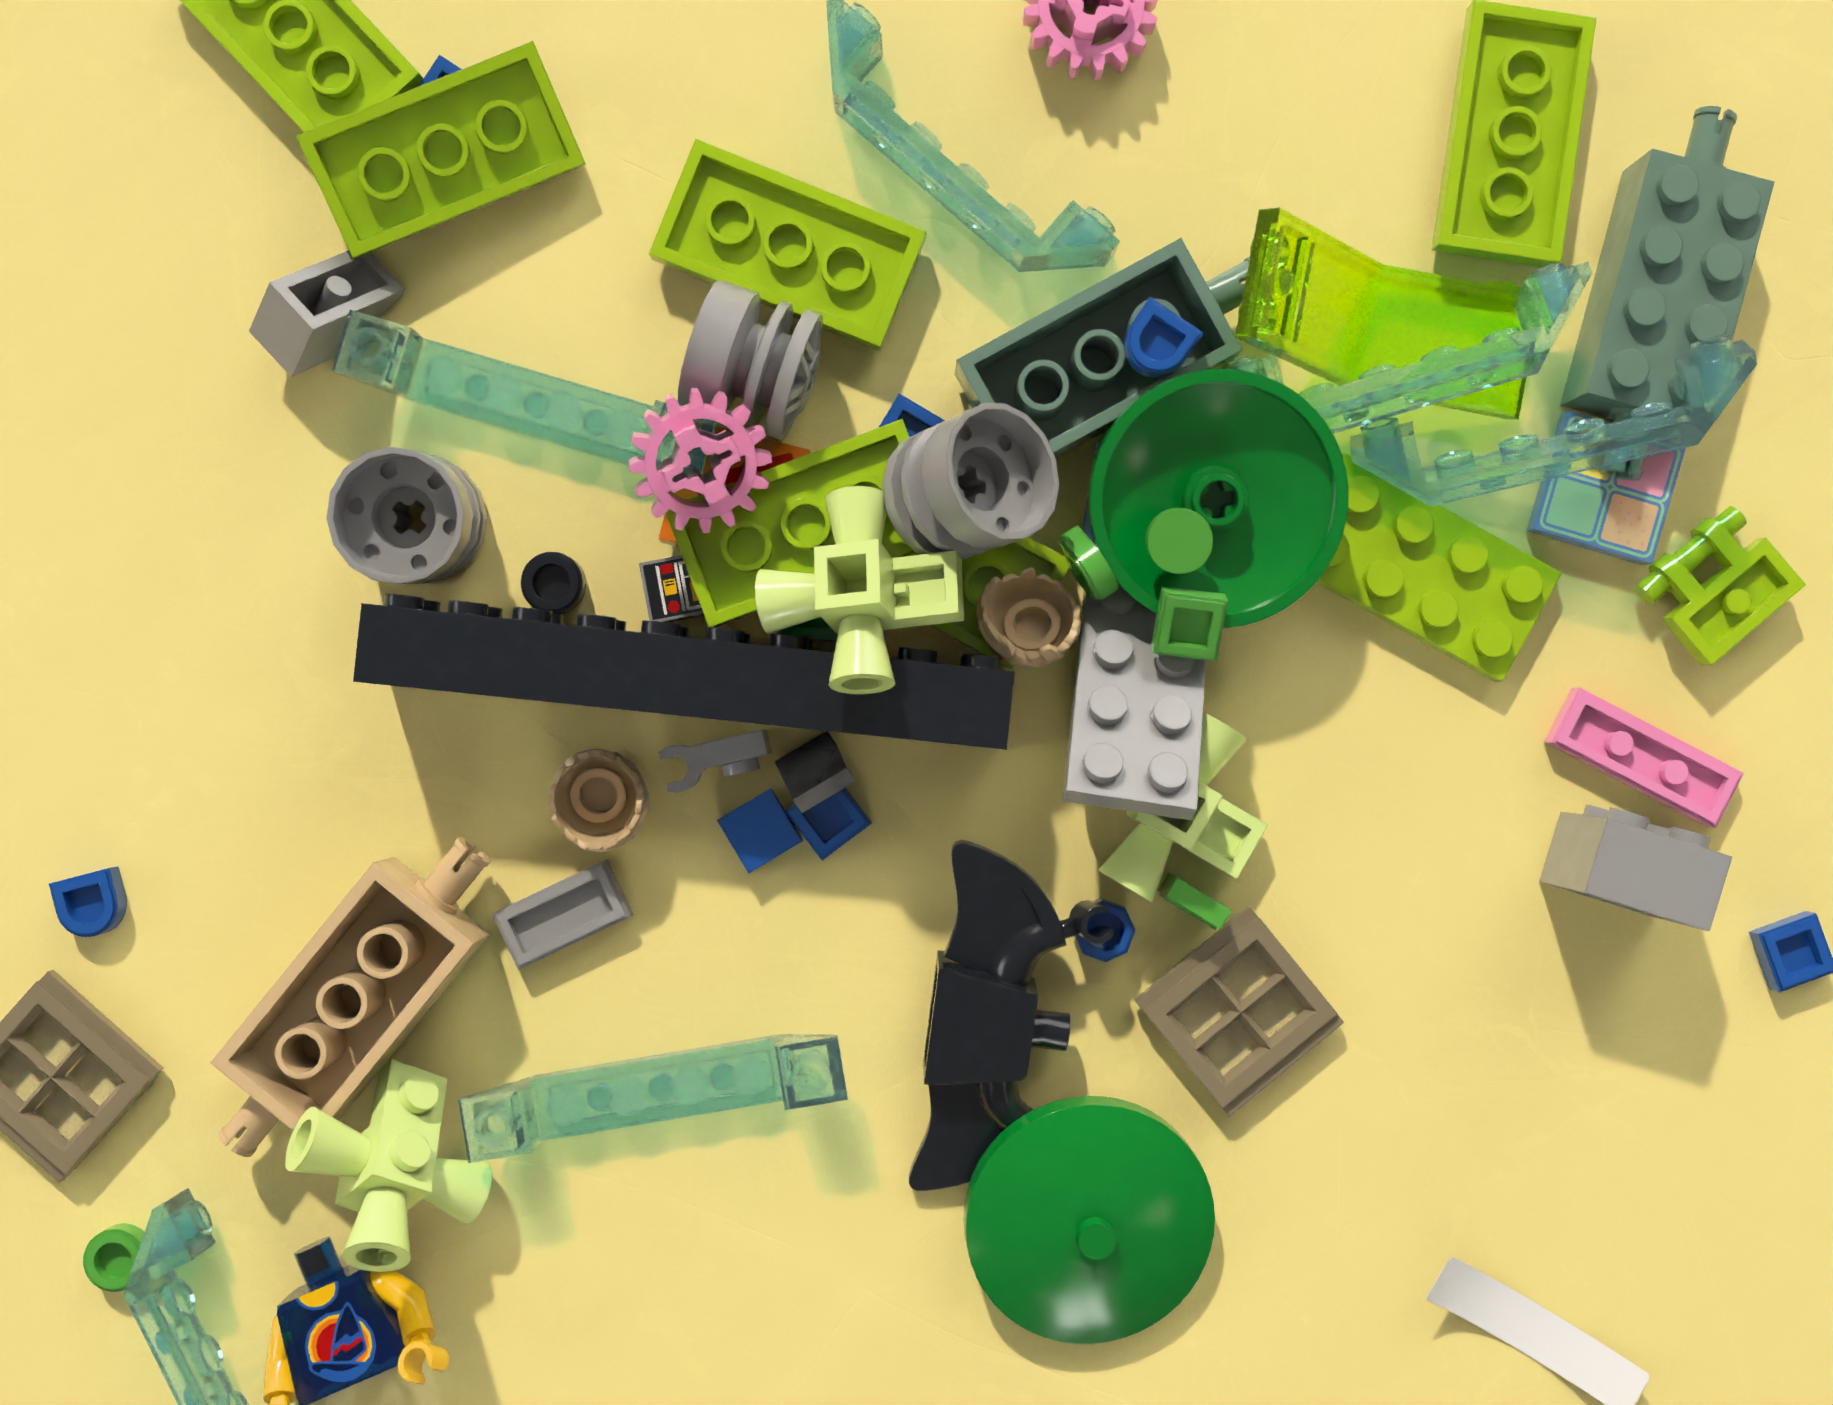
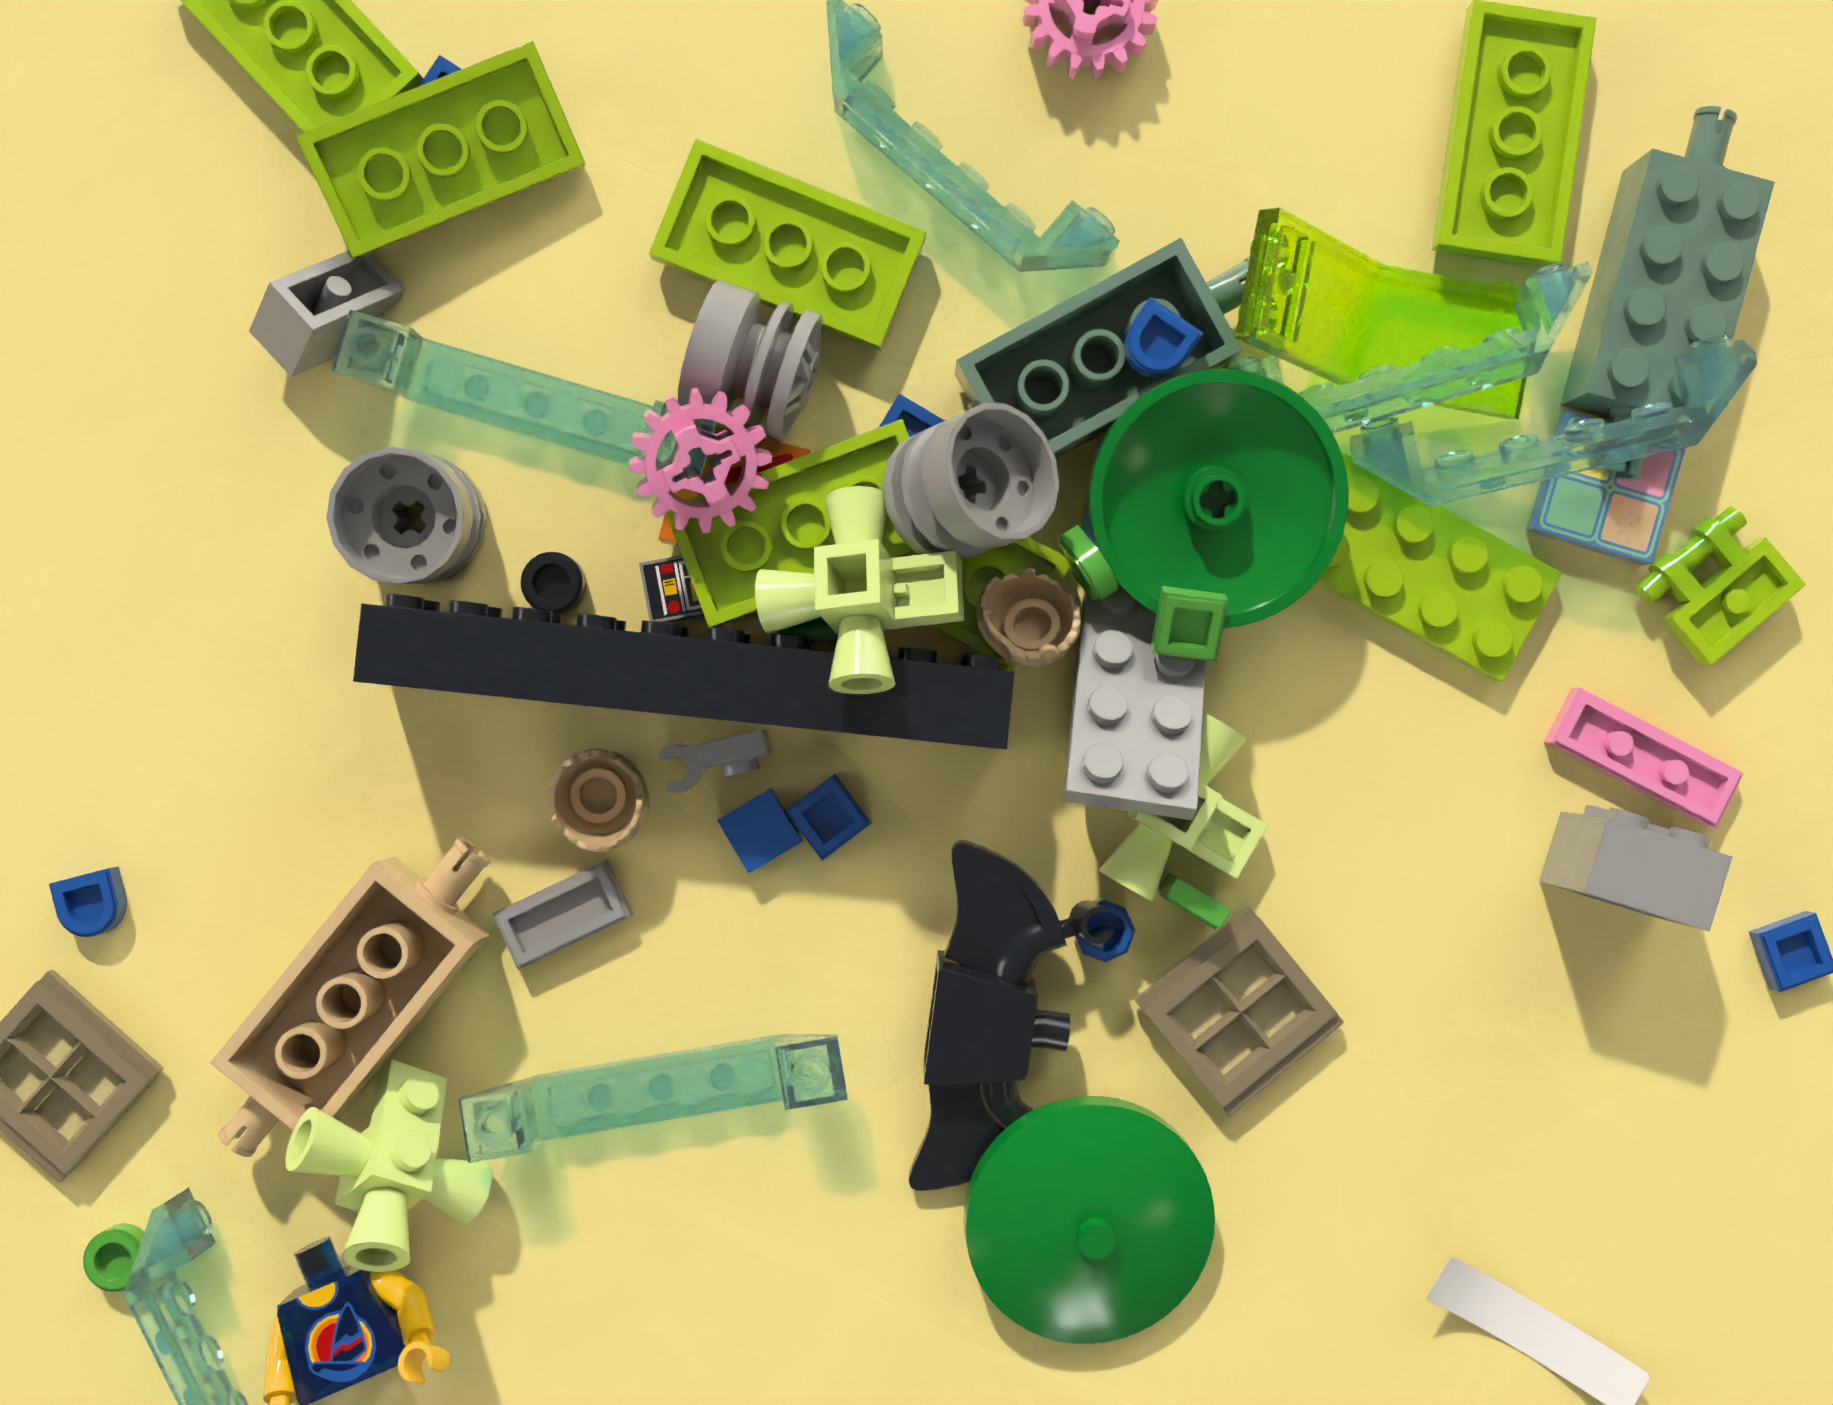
flat silver tile [775,731,856,813] -> none
bright green tile [1145,508,1213,574] -> none

